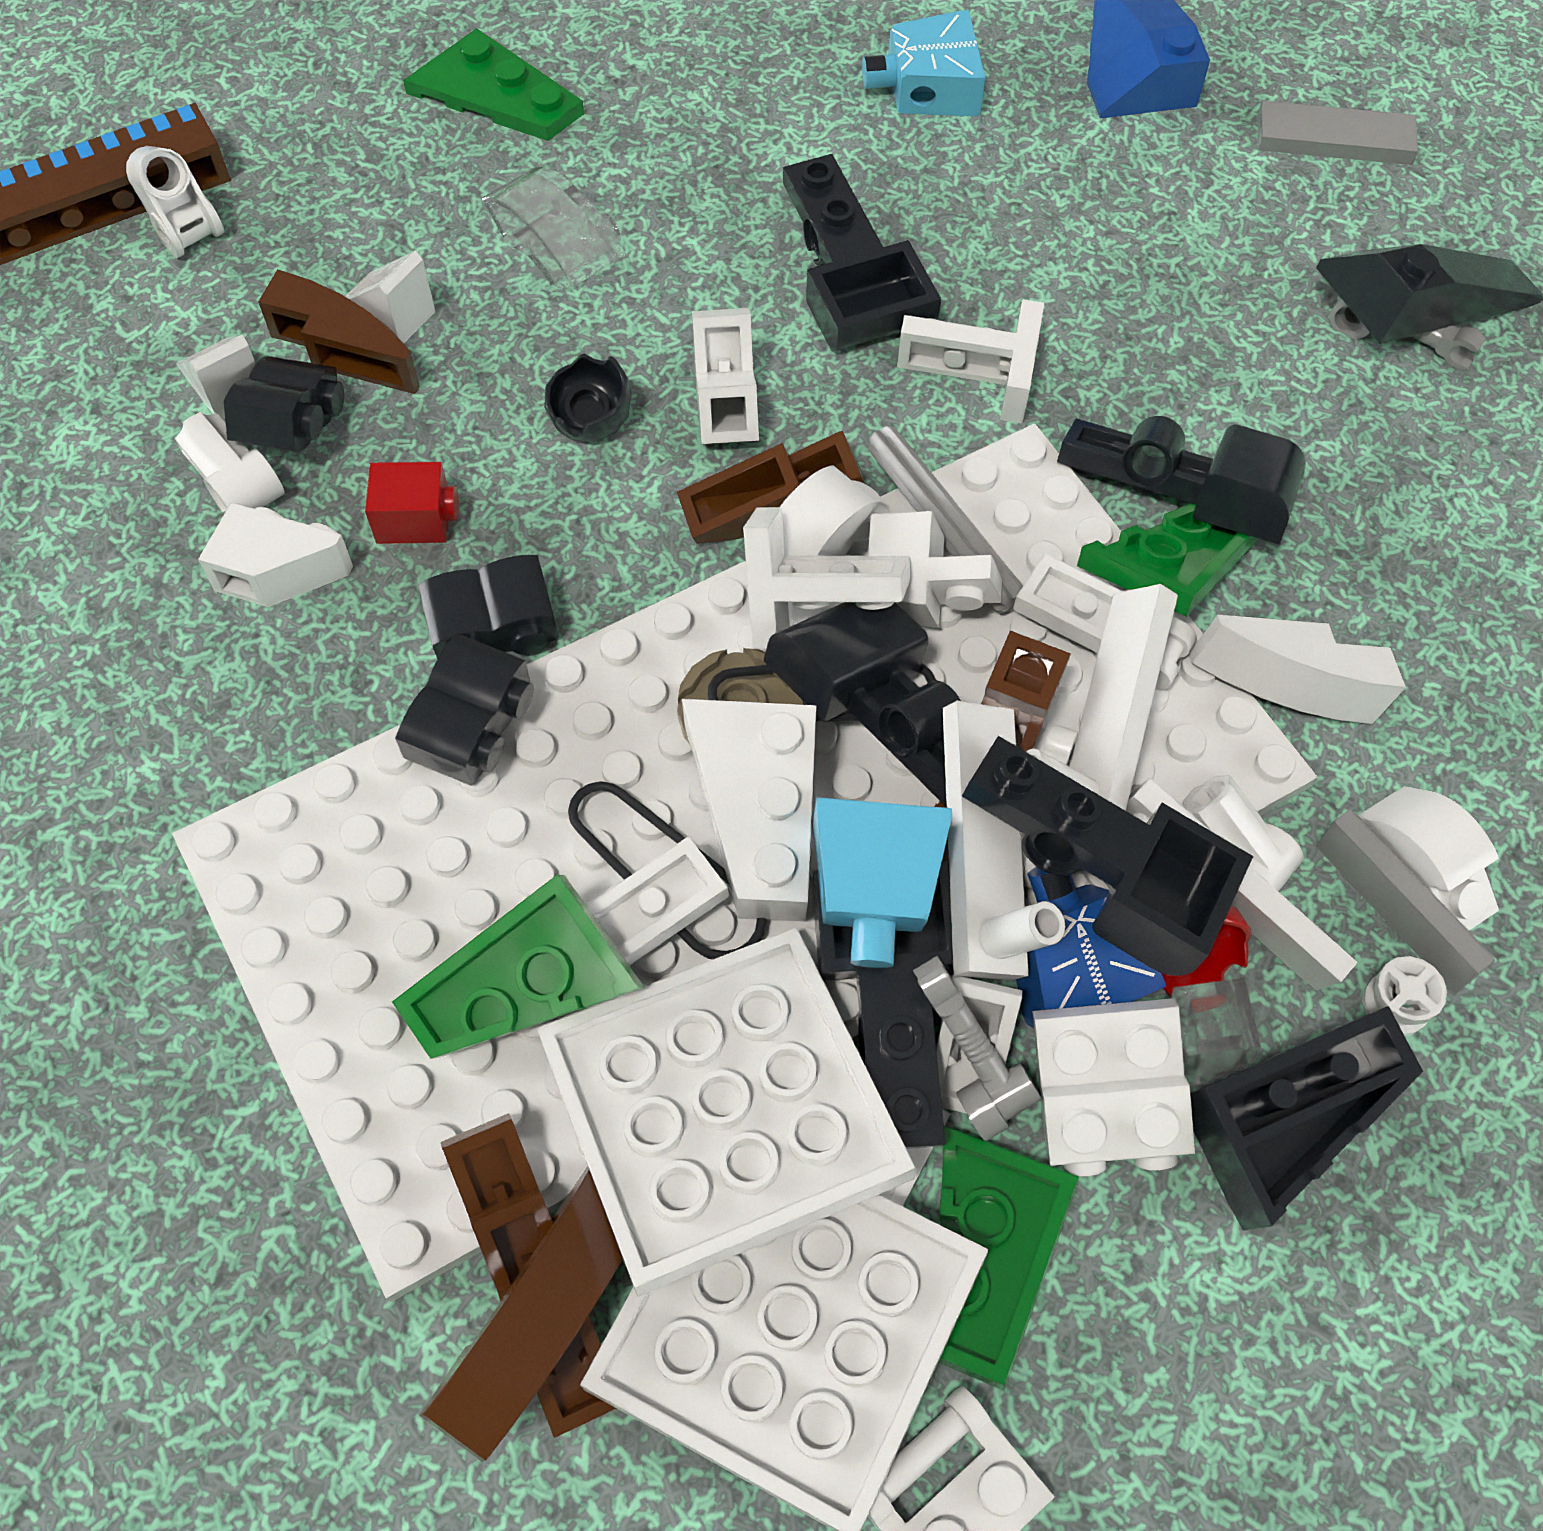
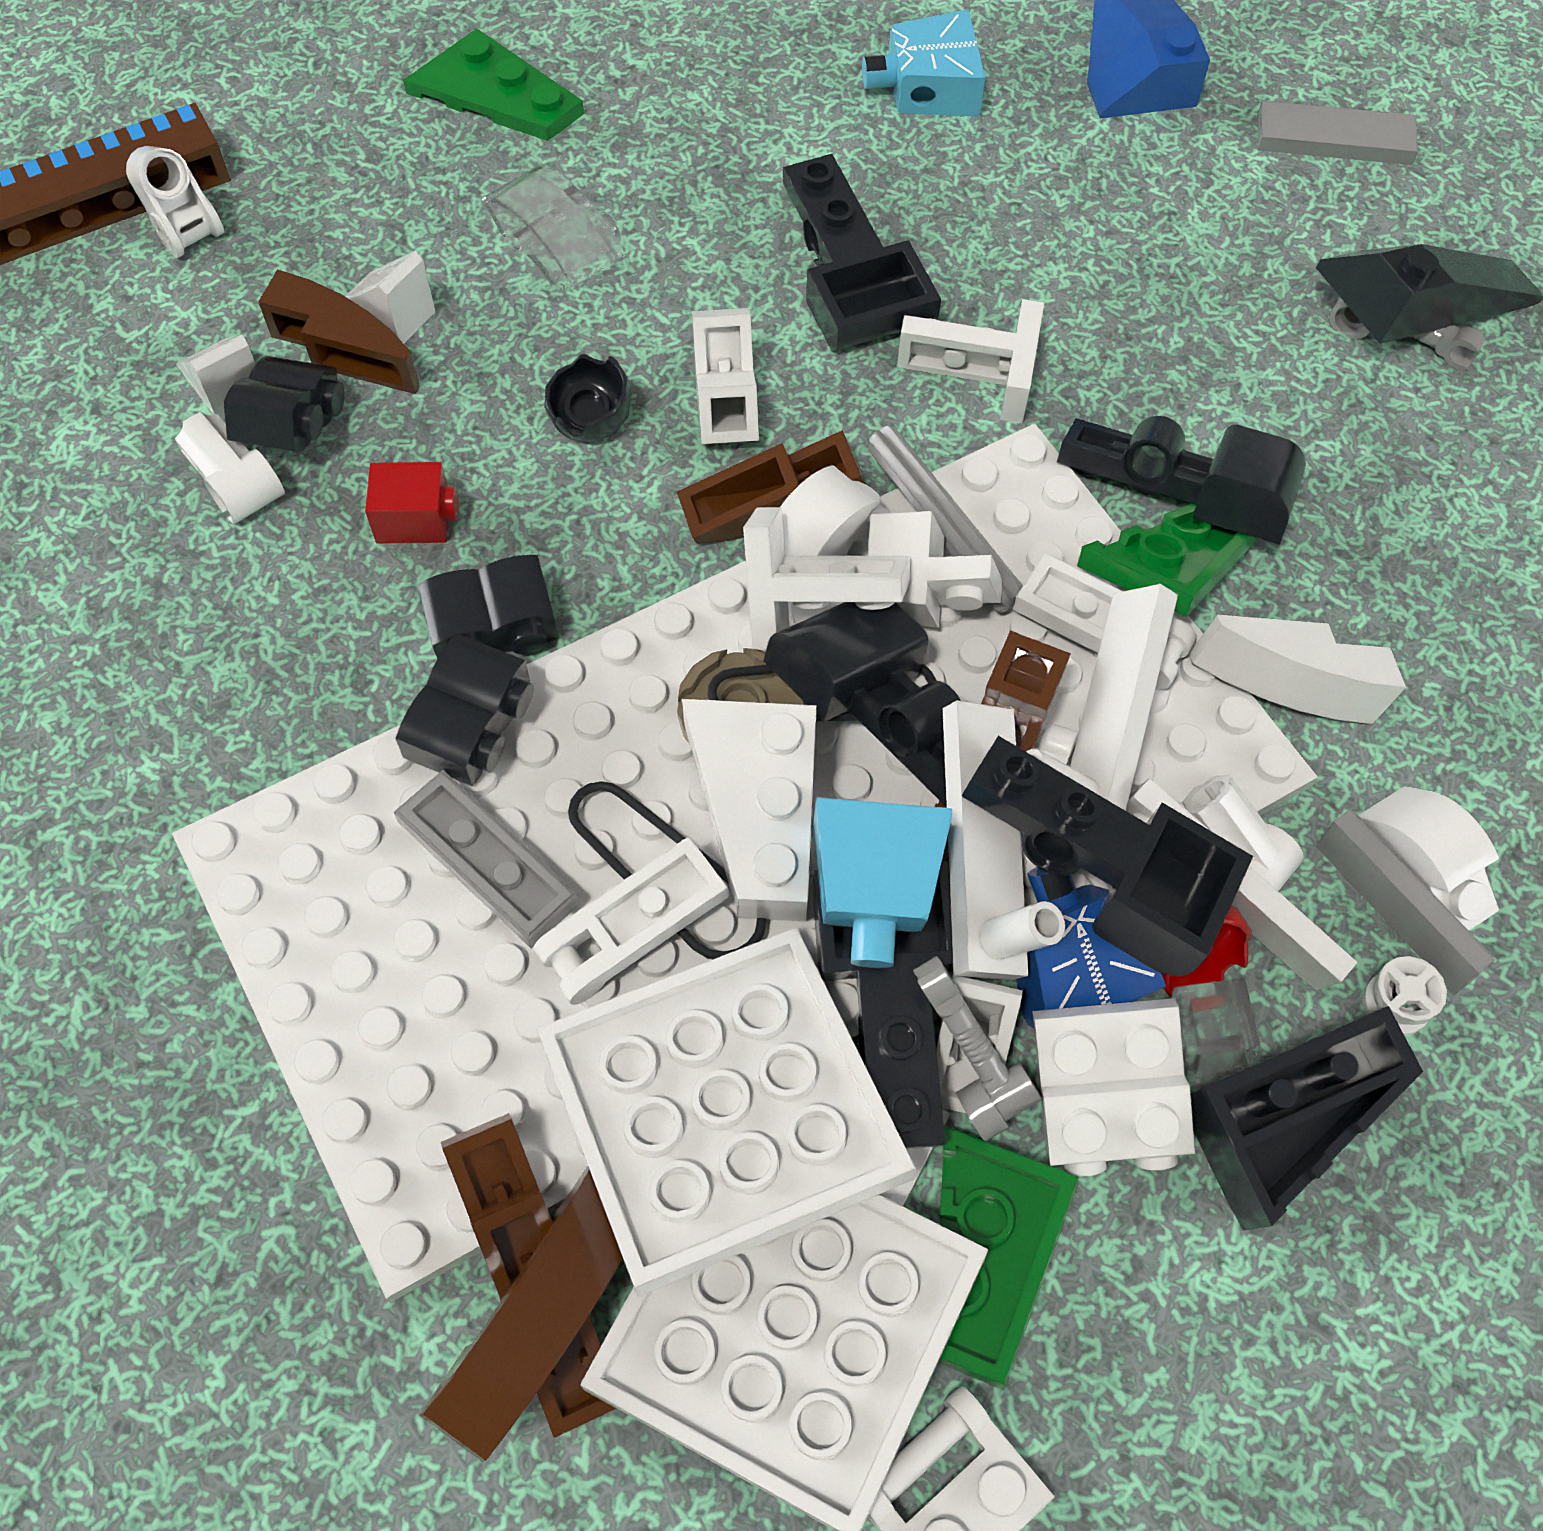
white slope [198,502,353,607] -> none
green wing [392,874,645,1059] -> none
none -> light grey tile [393,770,580,949]

